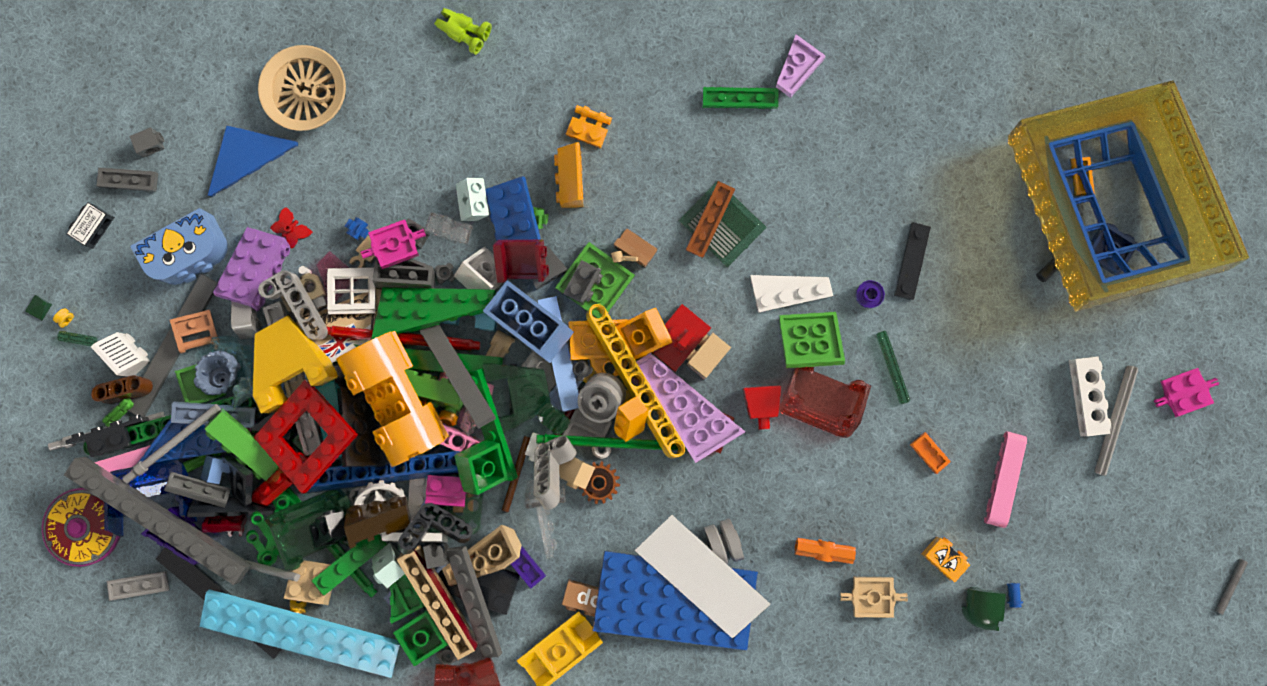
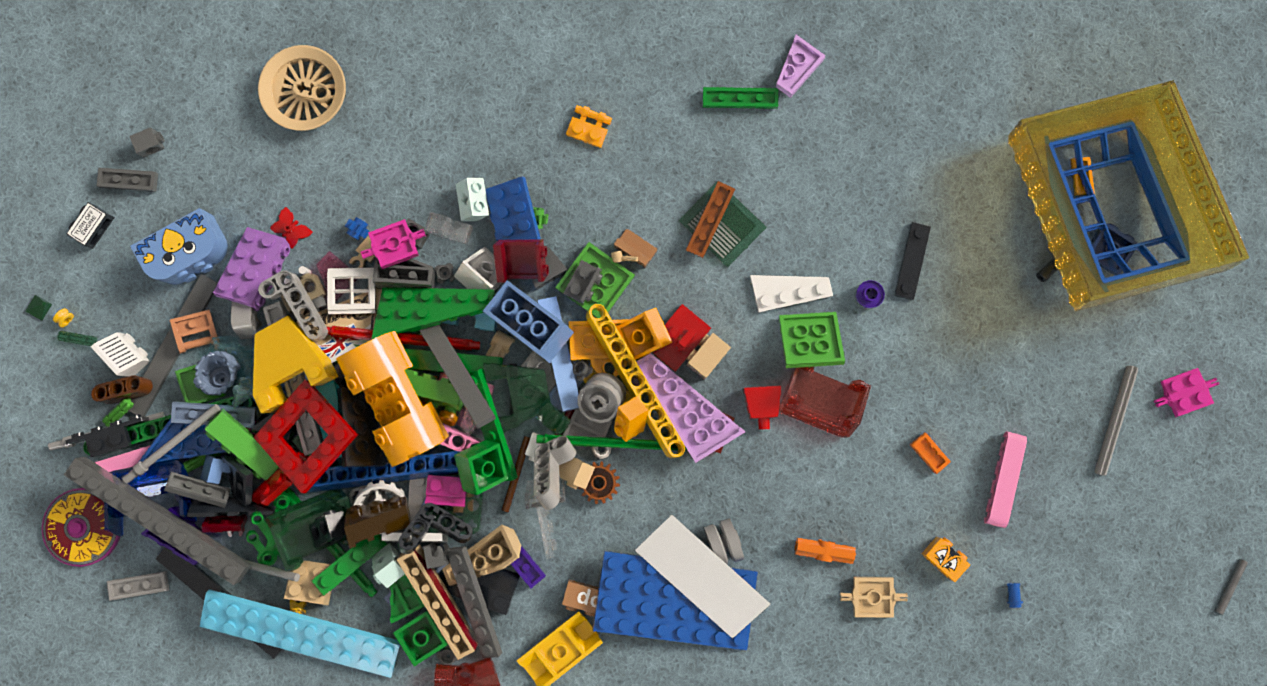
blue tile [208,125,299,197] -> none
lime piece [434,8,492,55] -> none
light orange slope [554,142,584,208] -> none
clear green axle [876,331,910,404] -> none
dark green brick [961,587,1006,631] -> none
white brick [1069,357,1111,436] -> none

